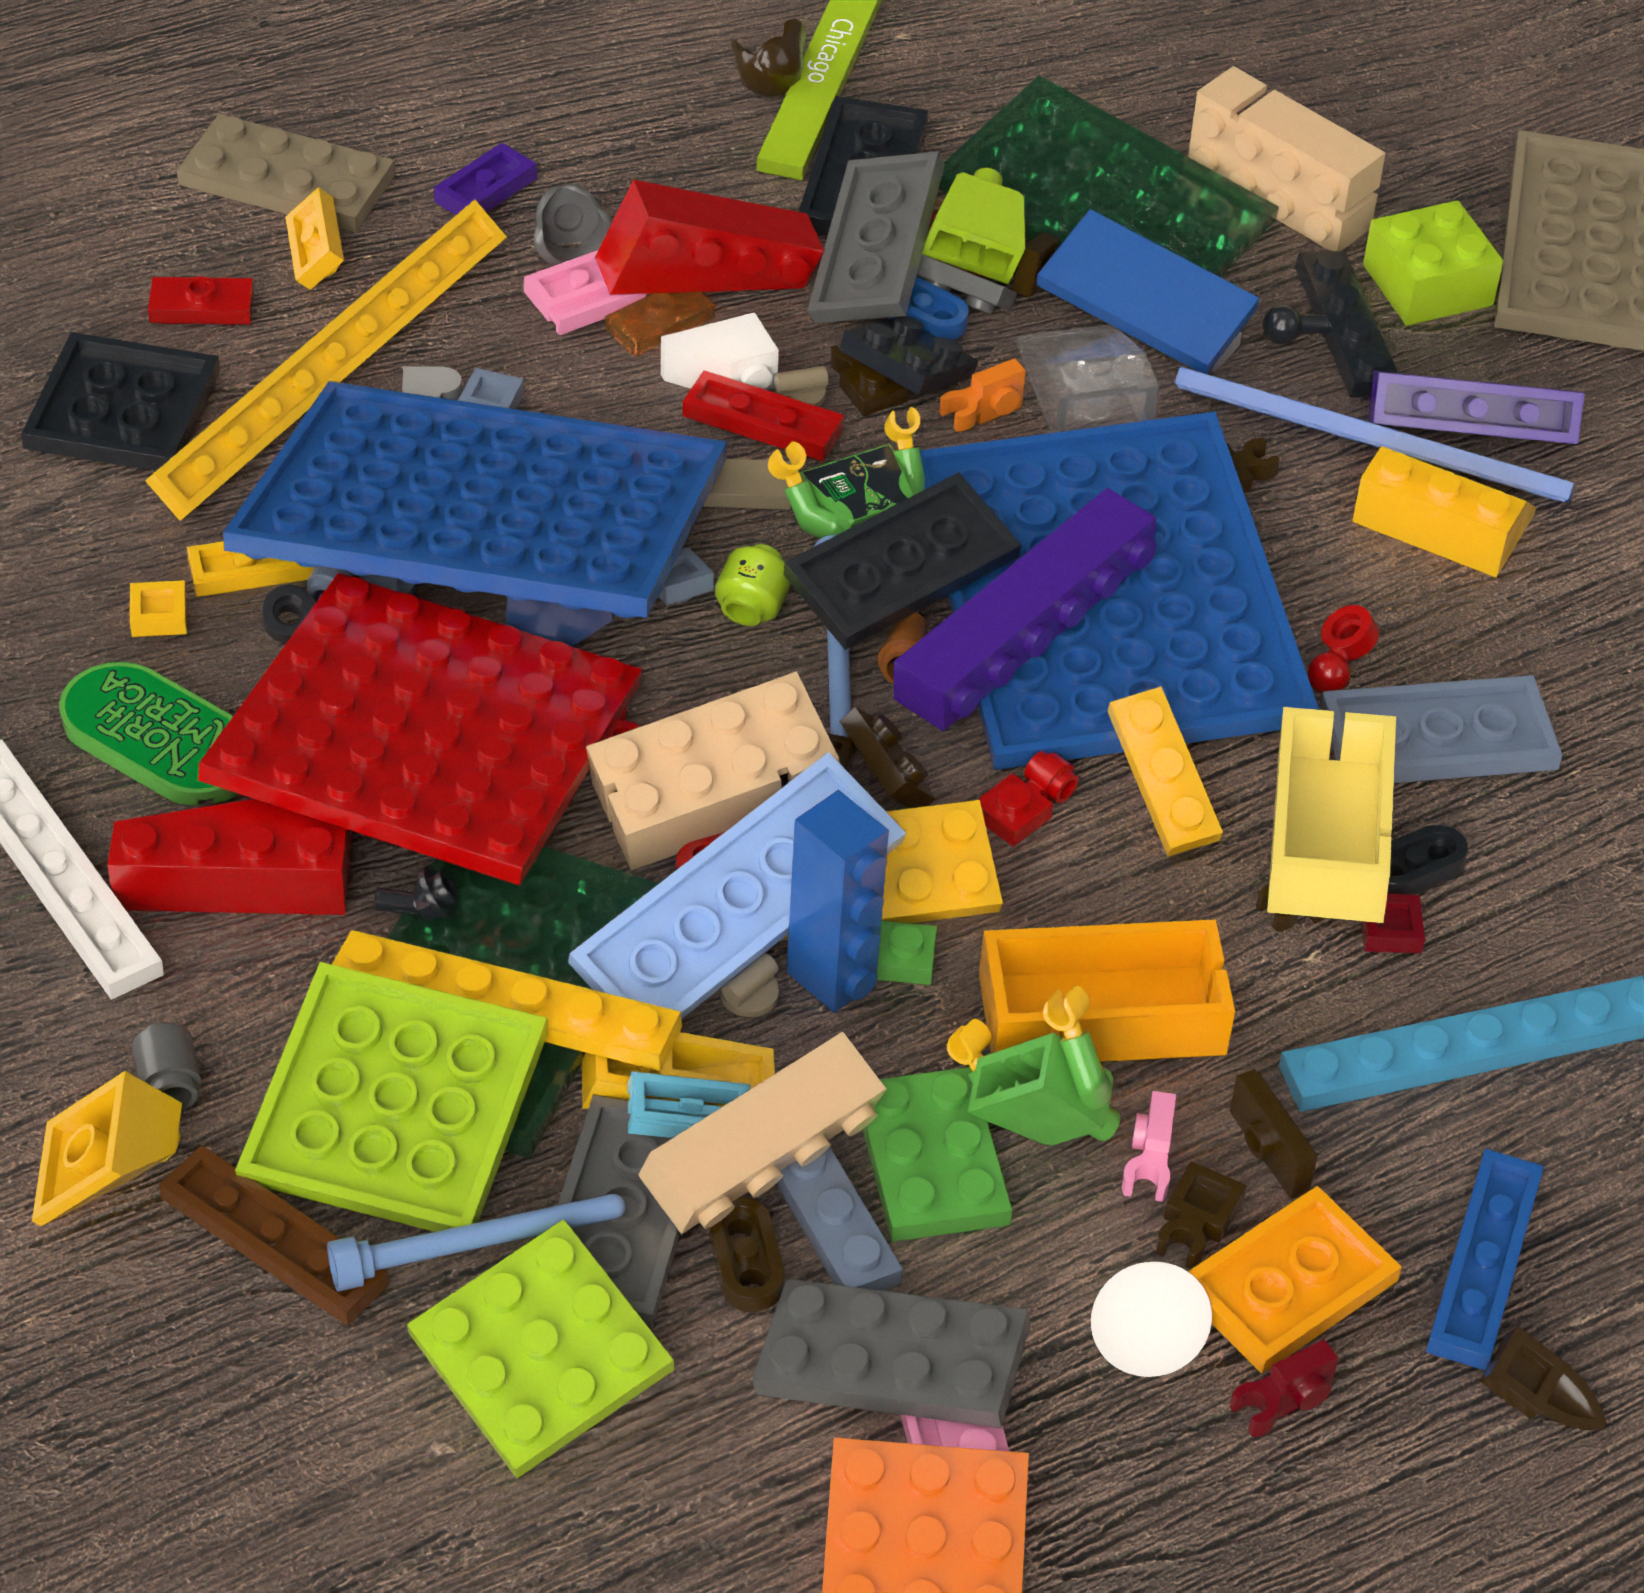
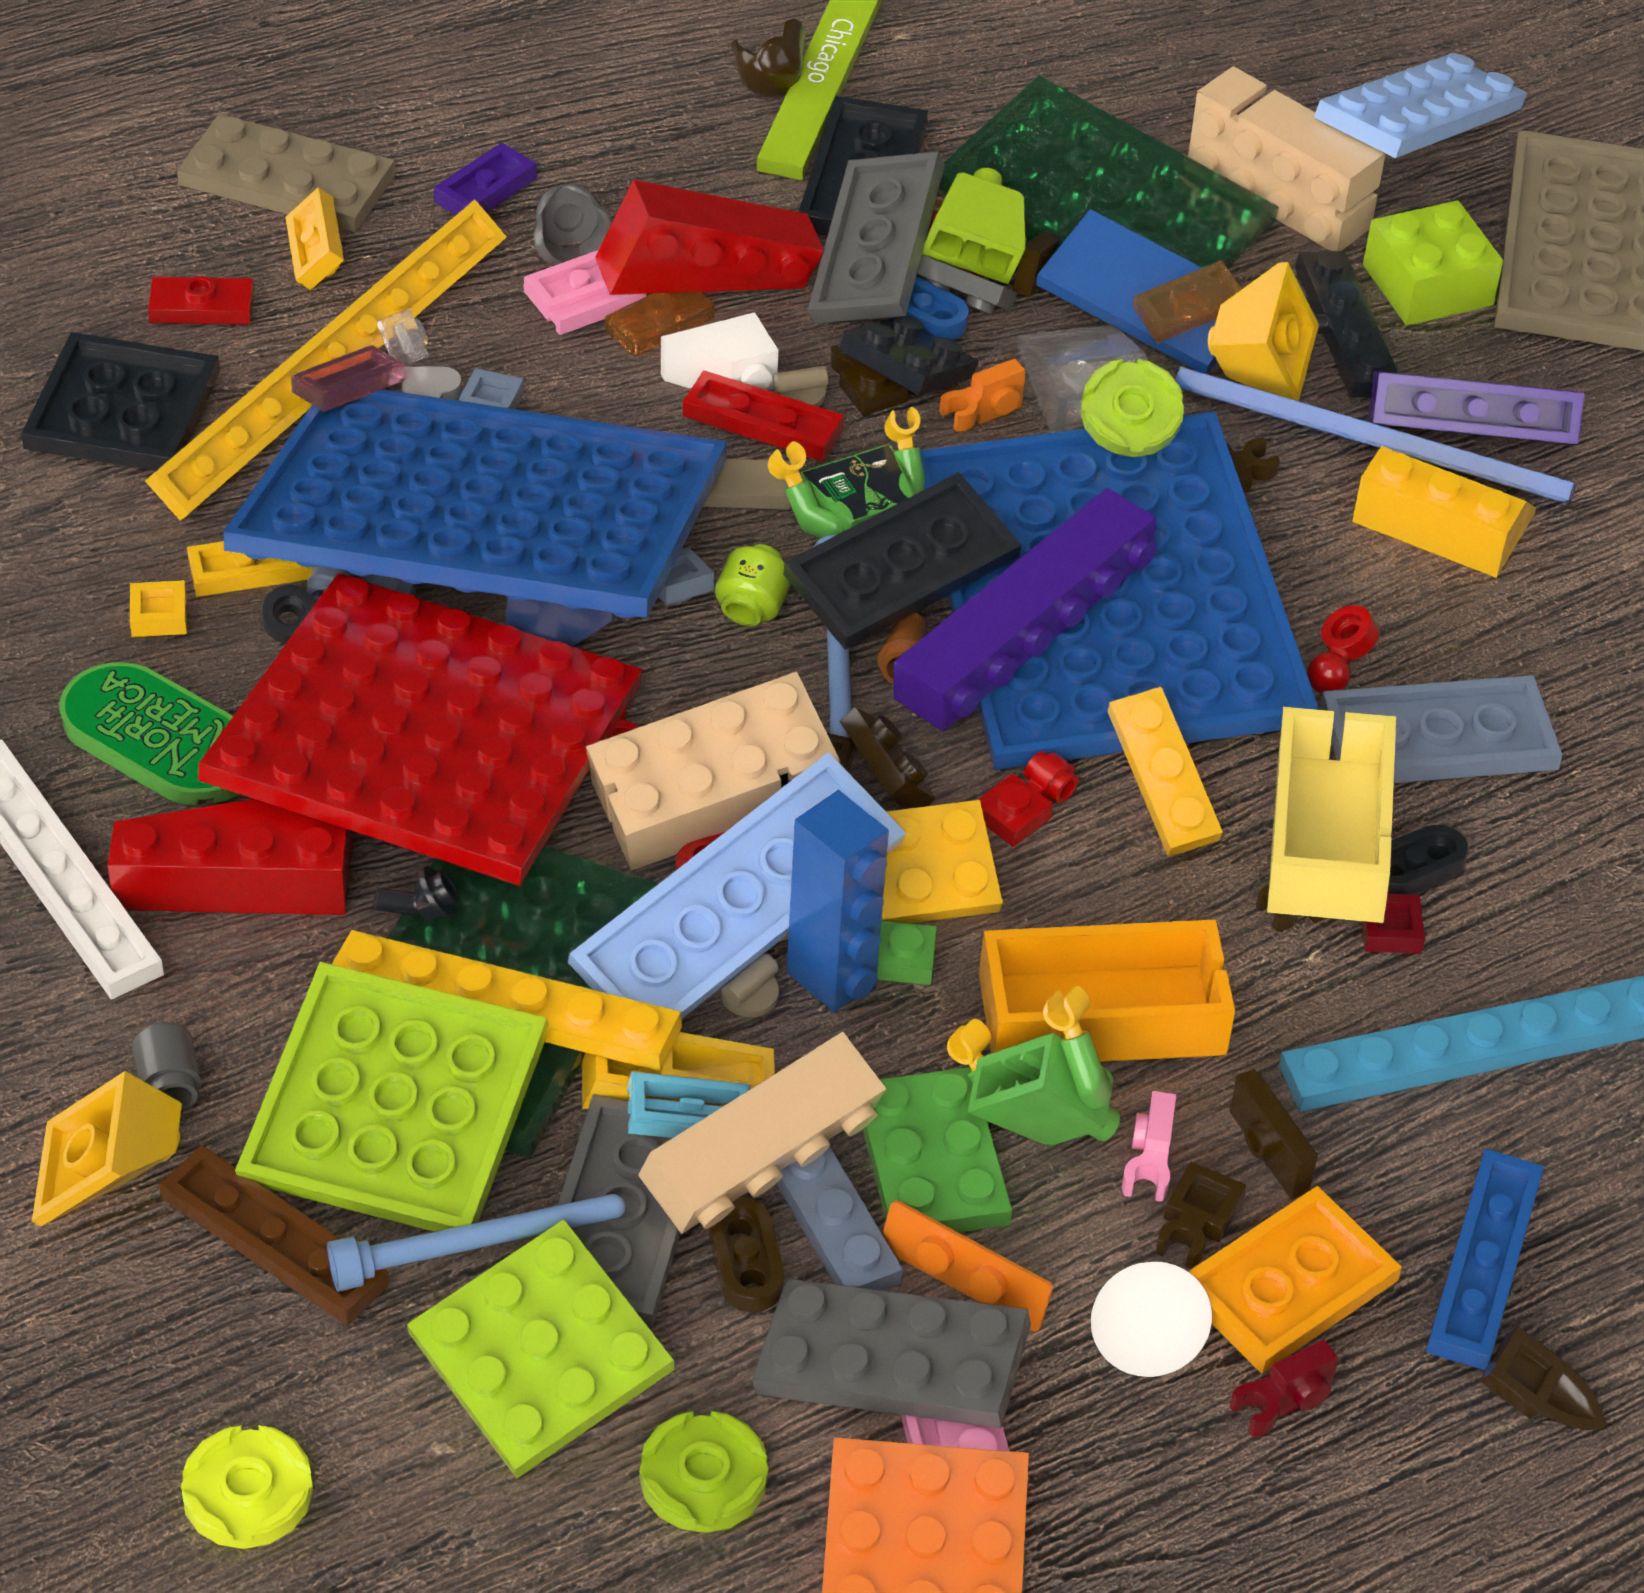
none -> neon yellow tile [181,1425,313,1549]
none -> clear pink tile [291,345,405,411]
none -> clear plate [376,308,429,369]
none -> lime tile [639,1411,769,1533]
none -> orange piece [882,1200,1053,1332]
none -> lime tile [1080,359,1184,457]
none -> clear orange plate [1133,260,1242,343]
none -> yellow slope [1208,262,1319,401]
none -> light blue plate [1314,53,1527,158]

